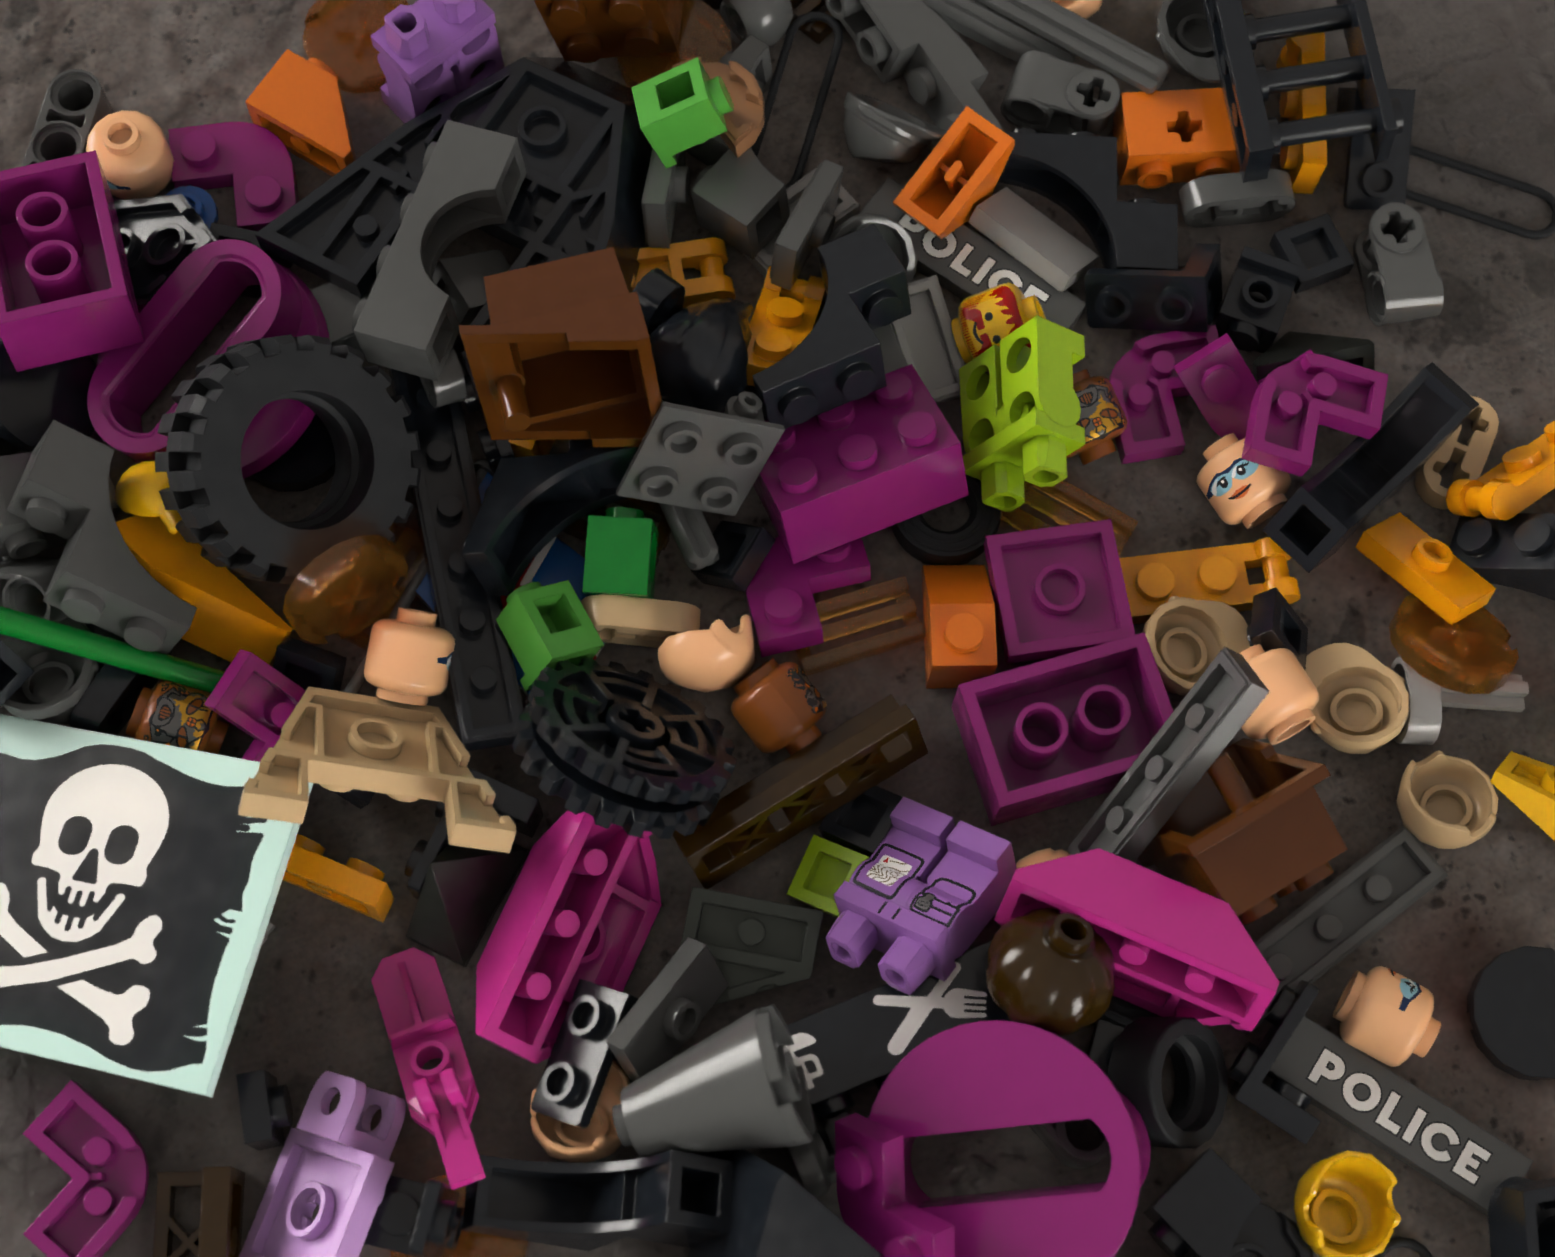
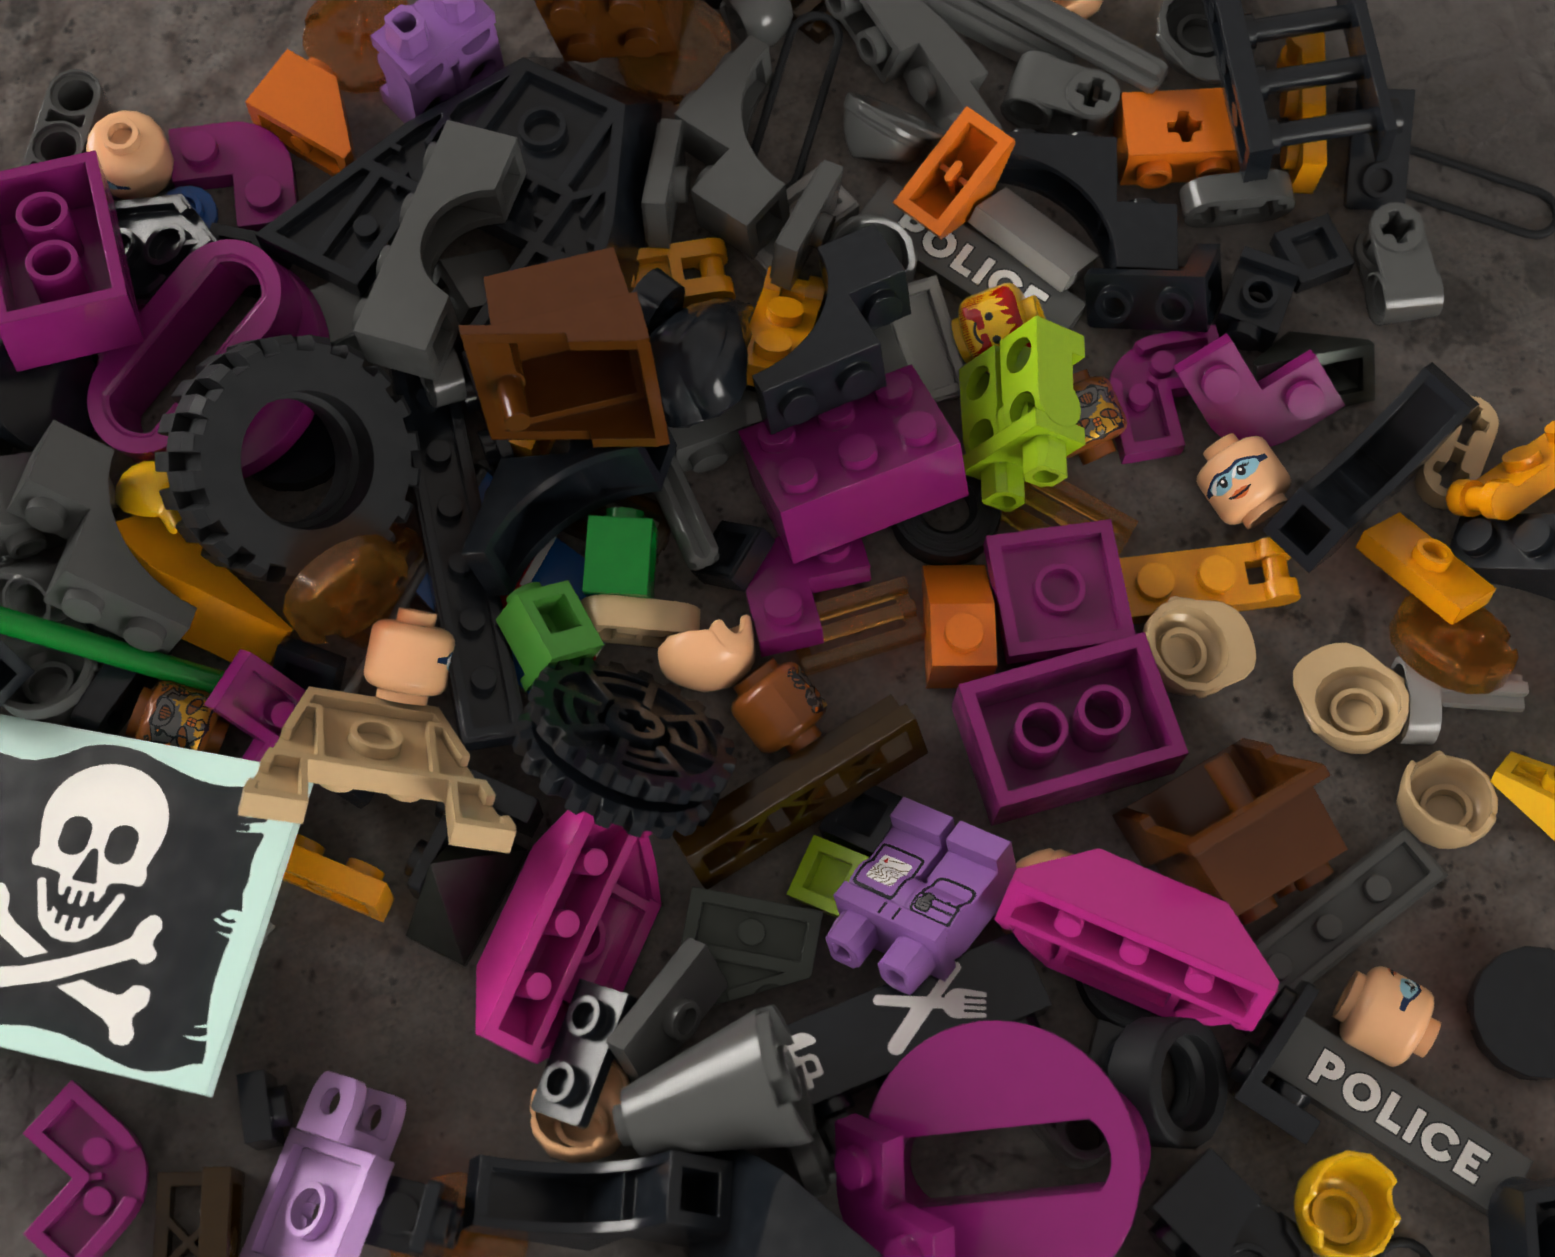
dark pink piece [371,947,486,1190] -> none
dark grey hinge [616,391,785,516] -> none
bright green brick [631,57,734,169] -> none
medium nougat tile [672,57,765,158] -> none
dark brown plant [986,908,1115,1037] -> none
dark grey tile [1067,647,1270,862] -> none
light nougat head [1239,644,1319,745] -> none
magenta plate [1241,354,1389,477] -> none
black plate [1247,587,1308,670] -> none

